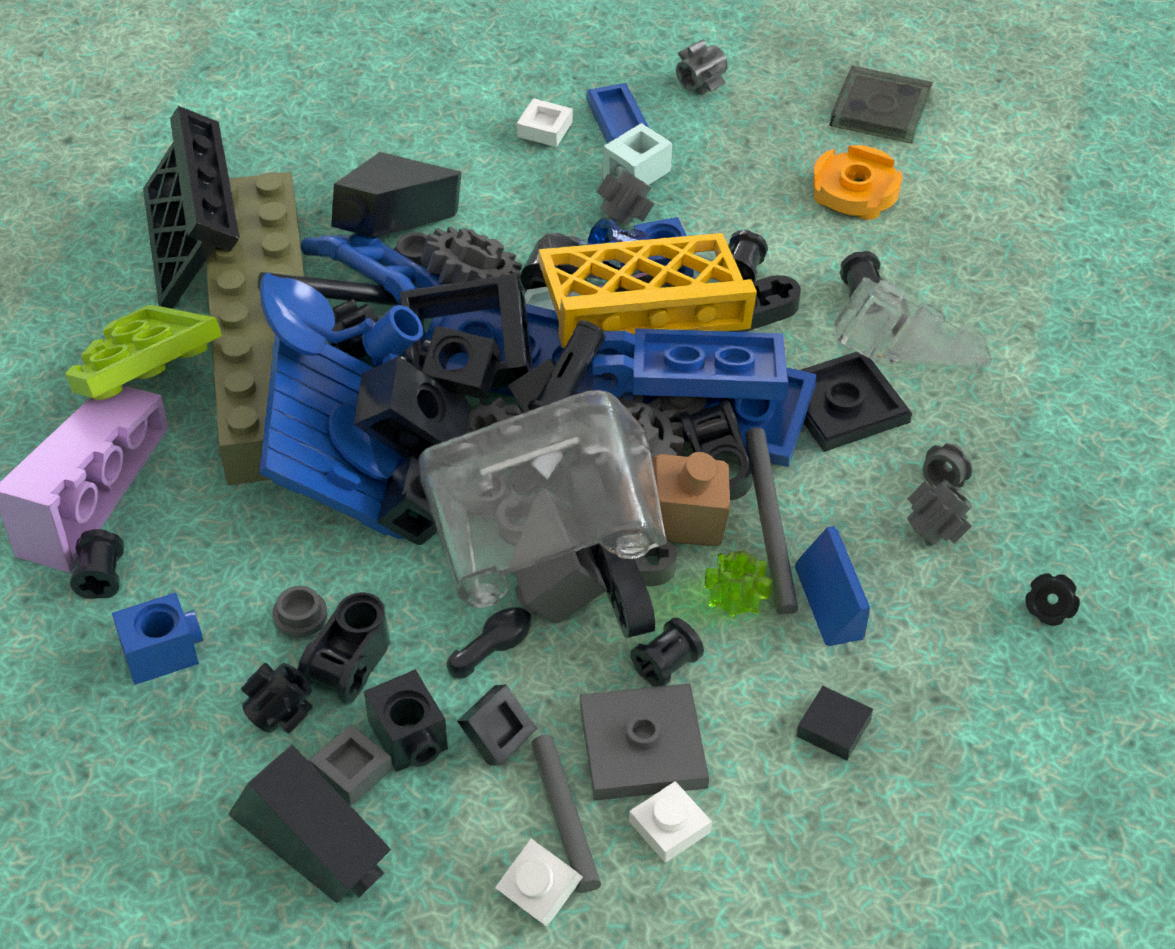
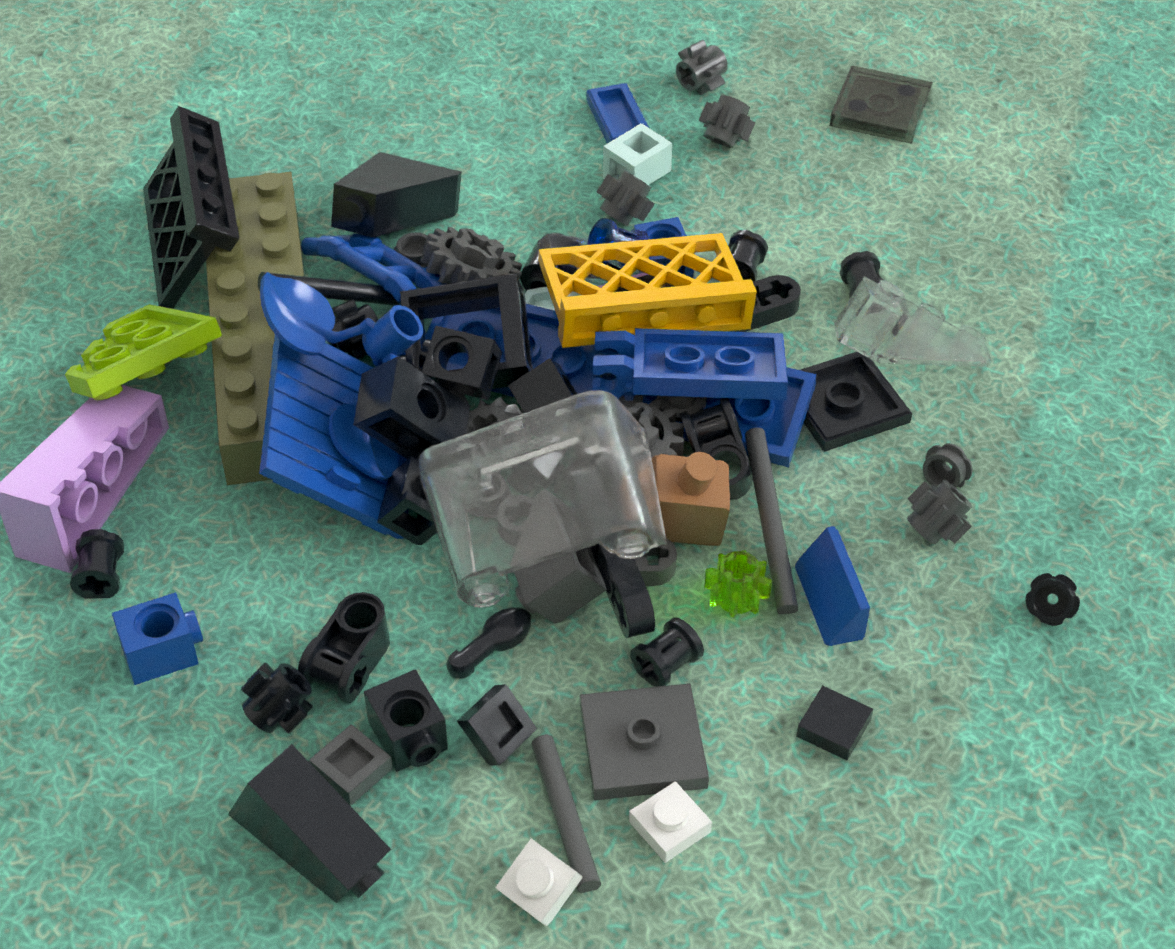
dark grey plate [272,586,327,638] -> none
black axle [511,320,606,463] -> none
white plate [517,99,573,147] -> none
light orange plate [812,145,902,220] -> none
none -> dark grey gear [698,95,756,148]

